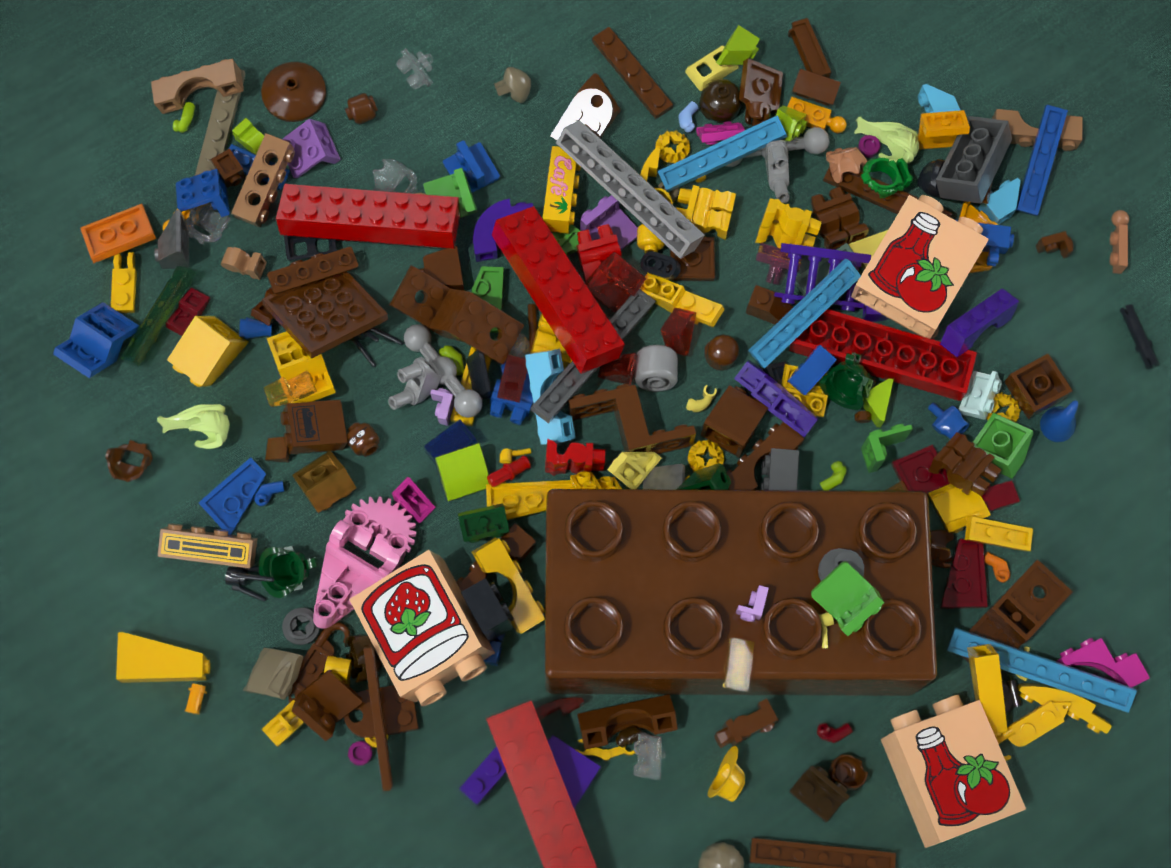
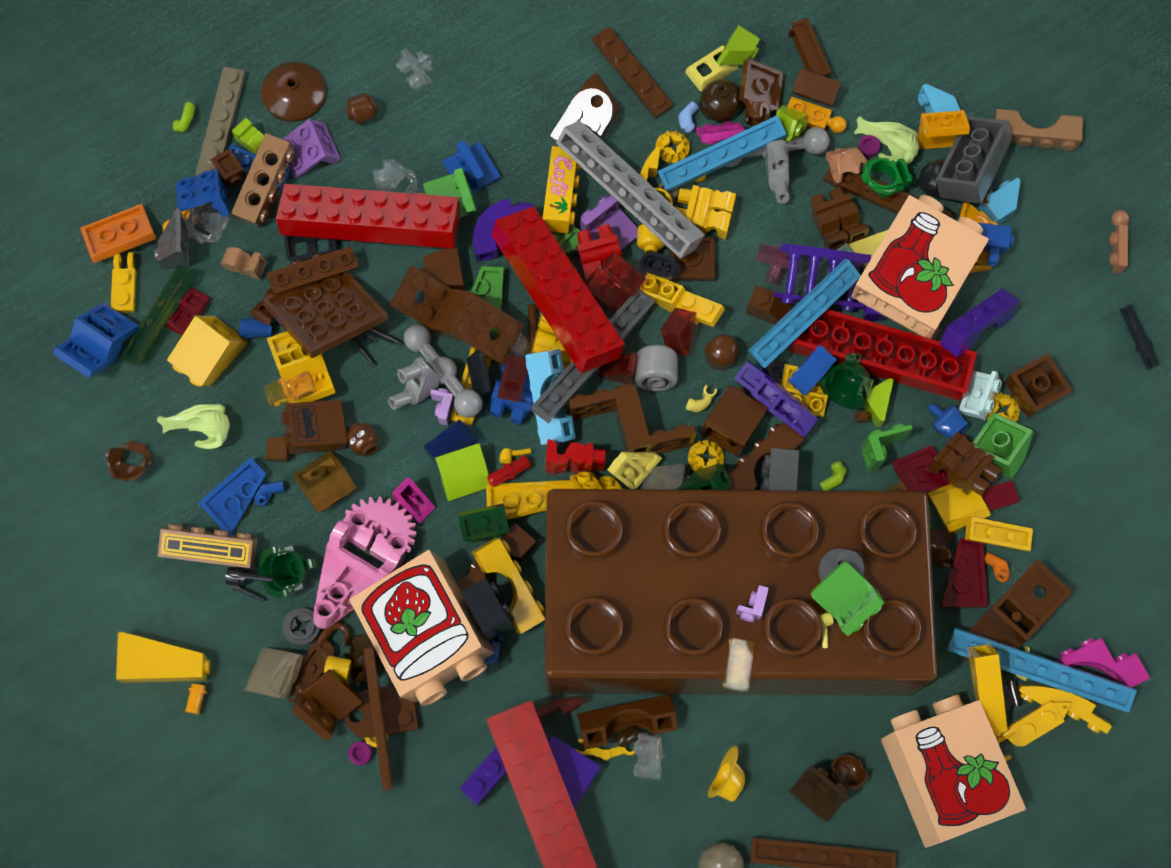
medium nougat arch [151,58,244,114] -> none
yellow hips [261,700,304,747] -> none
lime arm [439,345,464,376] -> none
dark tan piece [494,67,531,103] -> none
reddish brown hips [714,698,778,749] -> none
yellow hips [755,198,822,249] -> none
dark red arm [817,723,853,743] -> none
blue plate [1015,105,1068,216] -> none
reddish brown bracket [1035,231,1073,259] -> none
blue hat [1040,400,1078,442] -> none

